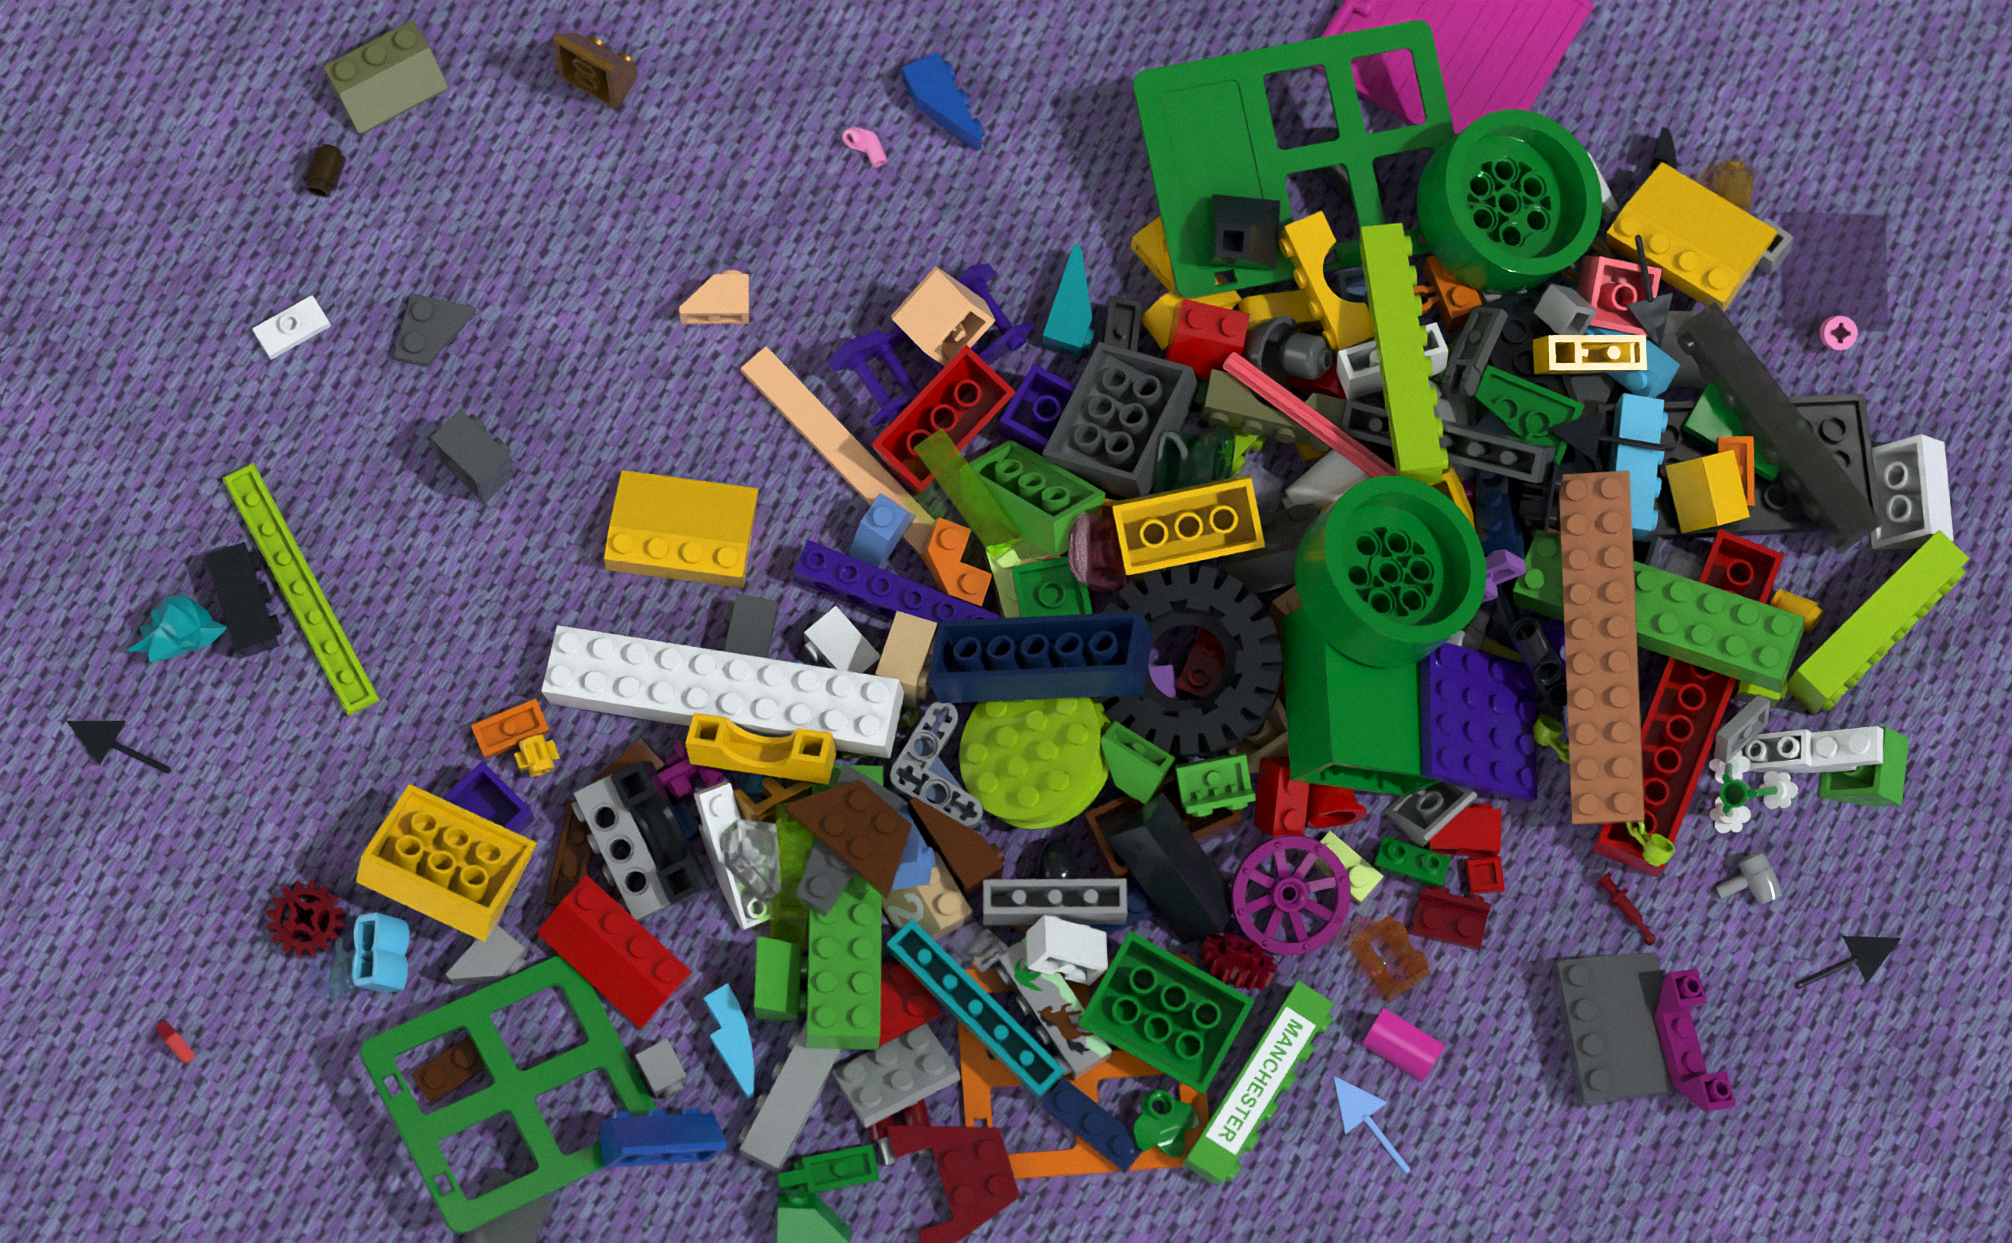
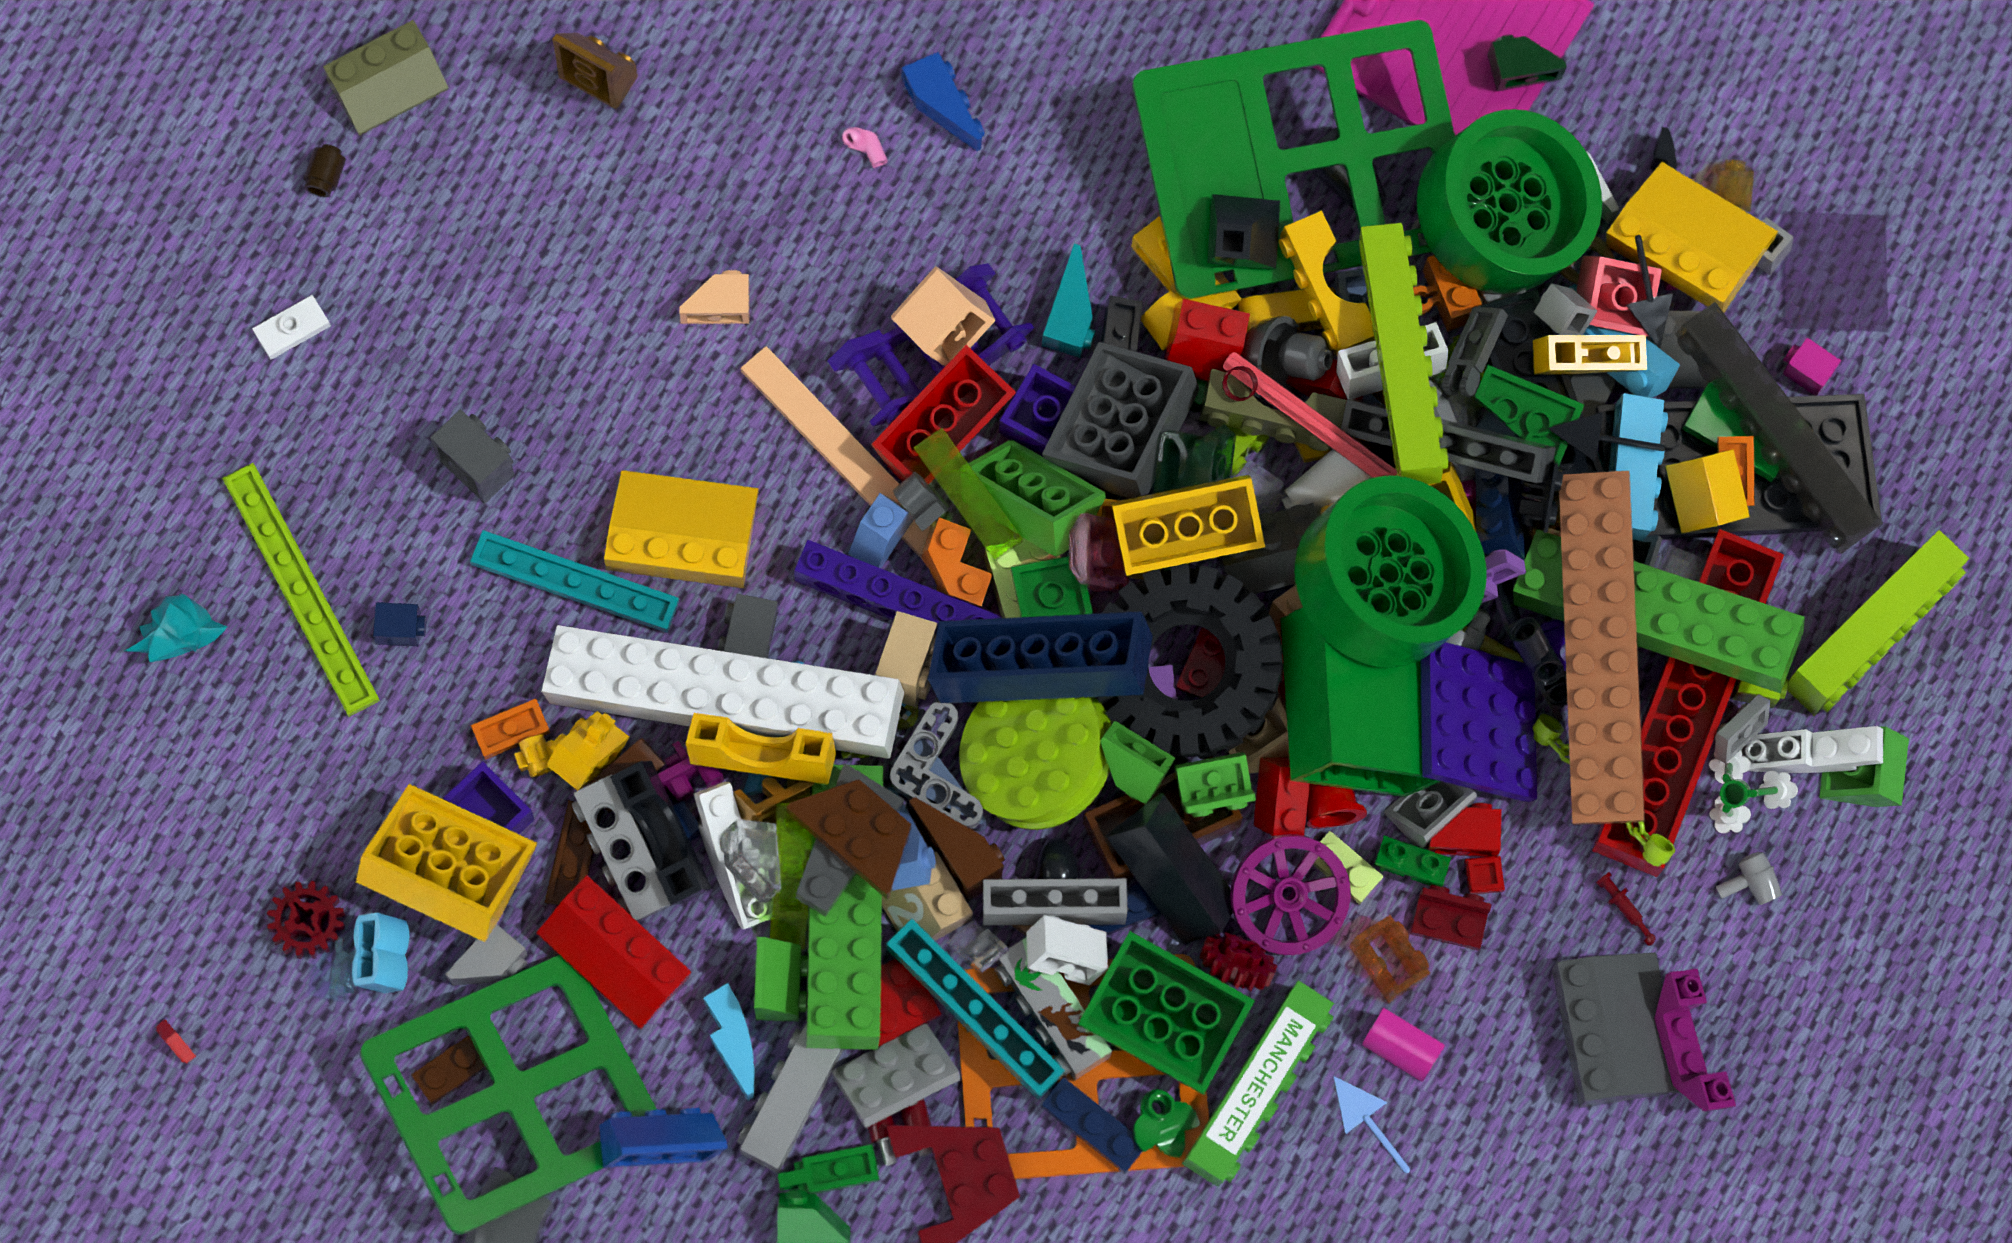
black piece [67,721,172,774] -> none
black brick [205,542,283,659] -> none
dark grey wing [394,293,476,367] -> none
light grey brick [635,1039,688,1099] -> none
white brick [803,606,881,675] -> none
yellow cone [1770,588,1824,634] -> none
black piece [1795,936,1901,989] -> none
bright pink wheel [1819,316,1858,350] -> none
white slope [1870,434,1954,550] -> none
none -> dark blue brick [373,602,427,647]
none -> teal plate [470,530,680,633]
none -> yellow brick [546,711,629,791]
none -> dark grey leg [893,472,950,531]
none -> dark red axle [1222,366,1258,401]
none -> dark green slope [1487,35,1567,91]
none -> dark pink brick [1782,337,1841,396]

